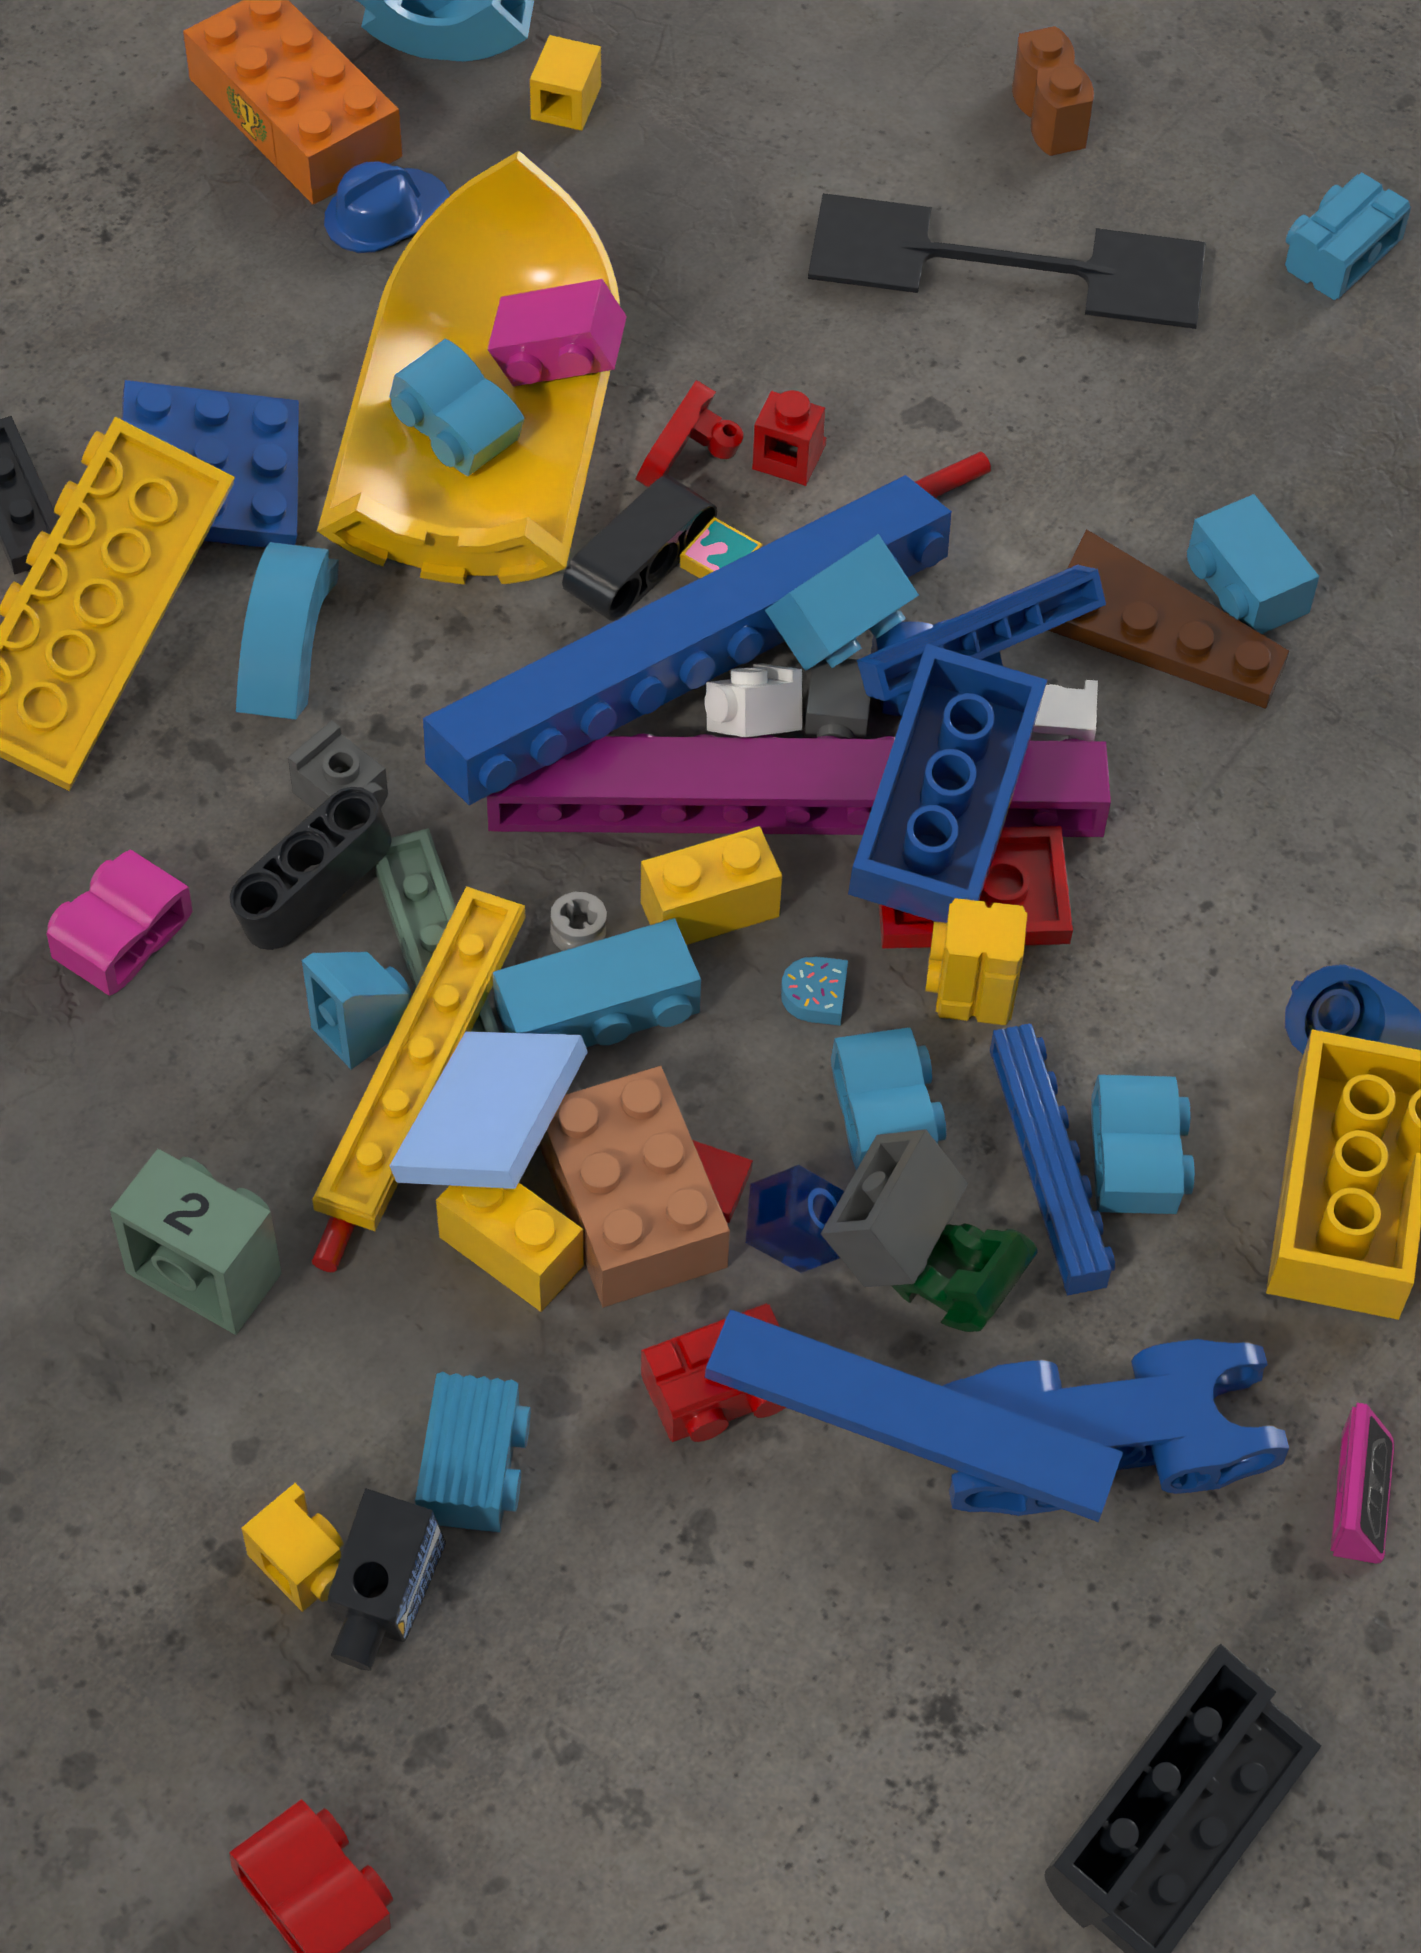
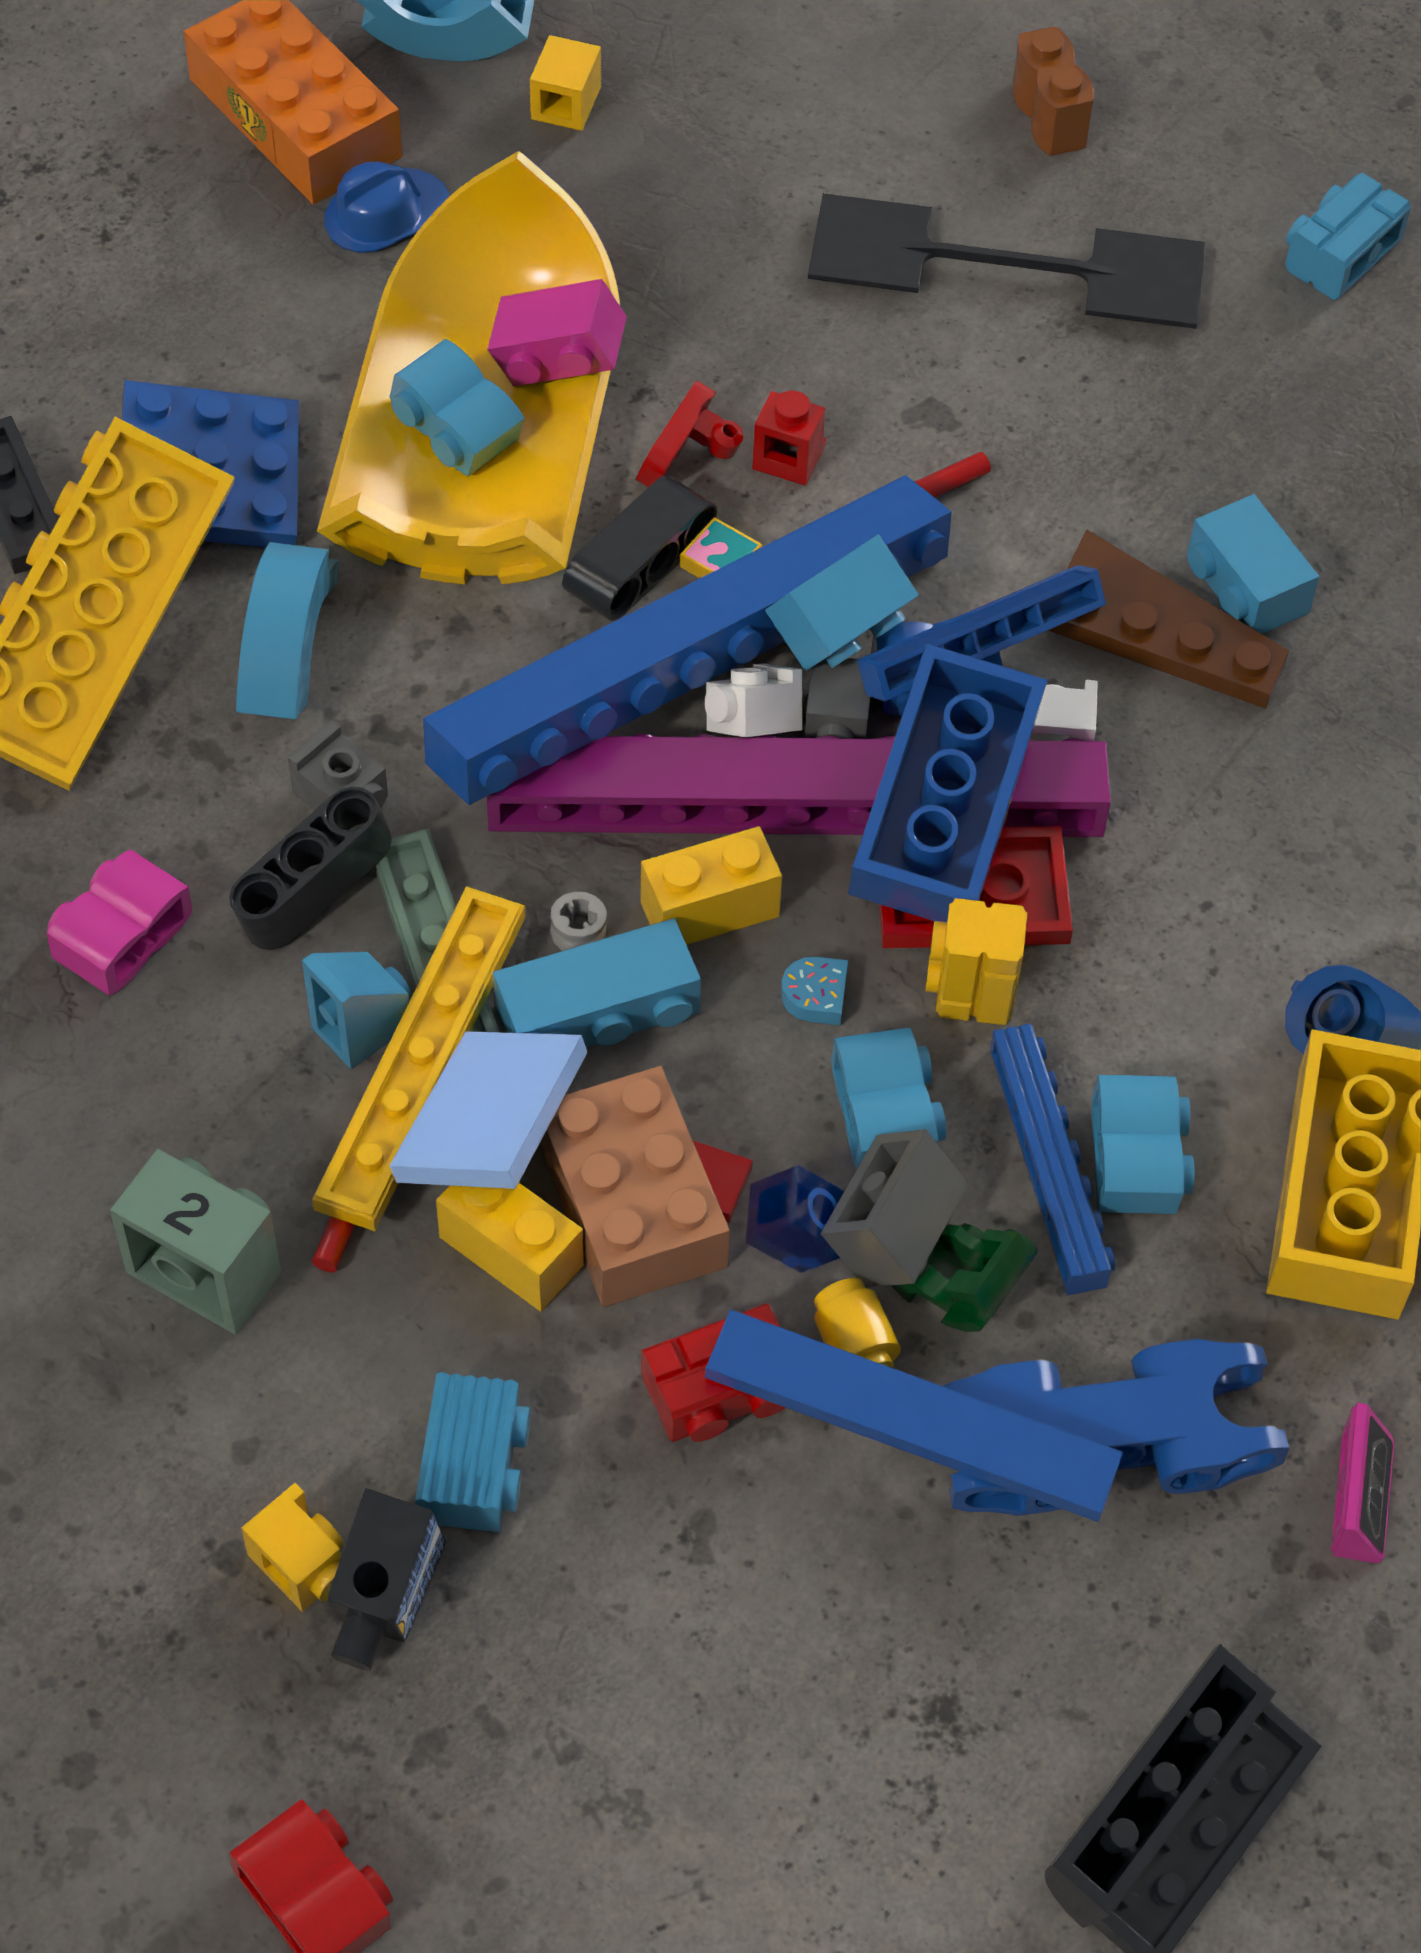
none -> yellow brick [814,1278,901,1368]

